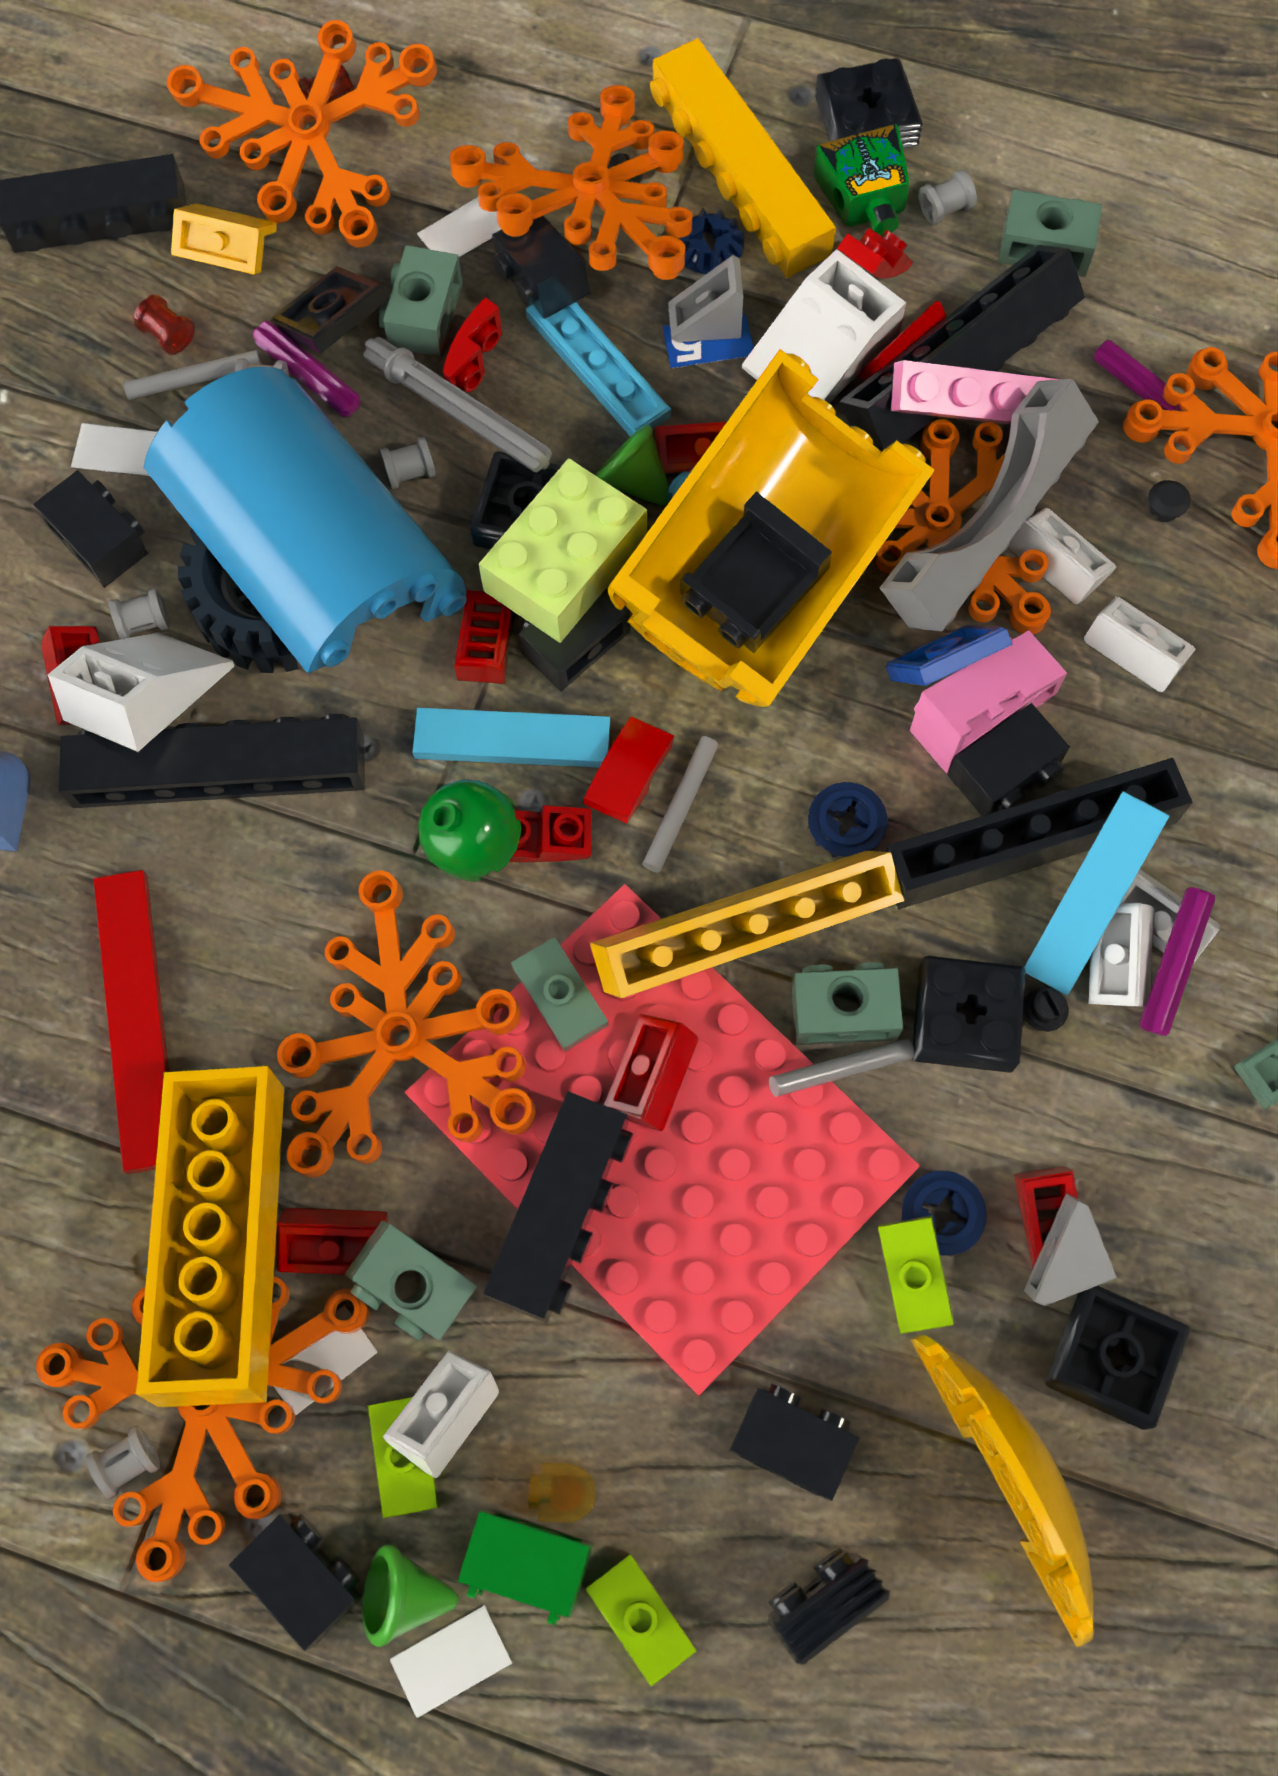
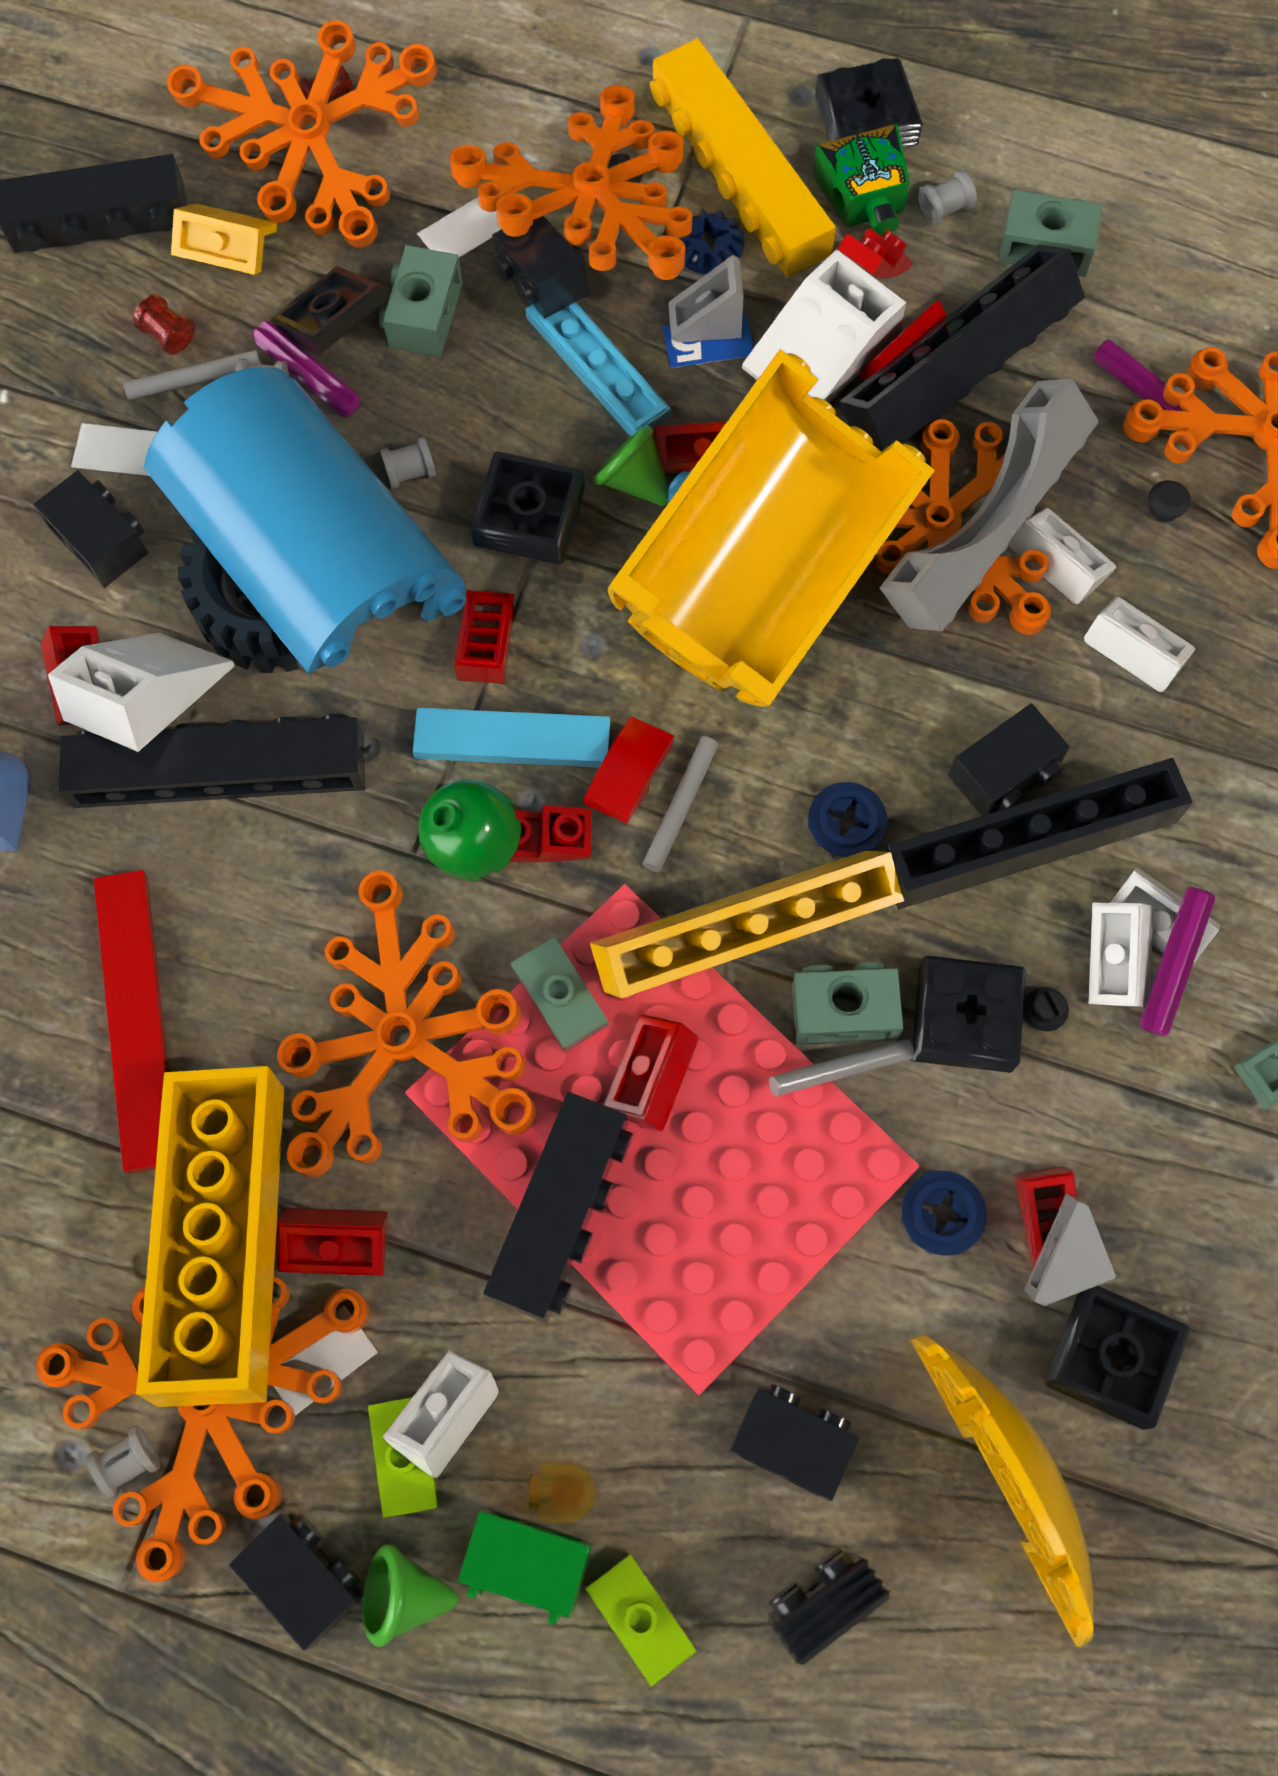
light grey bush [109,587,170,639] -> none
sand green brick [344,1221,477,1341] -> none
light grey axle [363,337,552,472] -> none
white sticker [390,1605,512,1718] -> none
red slope [443,297,502,393] -> none
yellowish green brick [479,458,647,643] -> none
black brick [519,589,630,692] -> none
black panel [679,491,832,653] -> none
lime plate [878,1215,954,1334] -> none
blue tile [885,625,1013,686] -> none
bright pink plate [891,360,1060,425] -> none
bright pink wedge [910,630,1067,774] -> none
medium azure tile [1024,791,1170,996] -> none

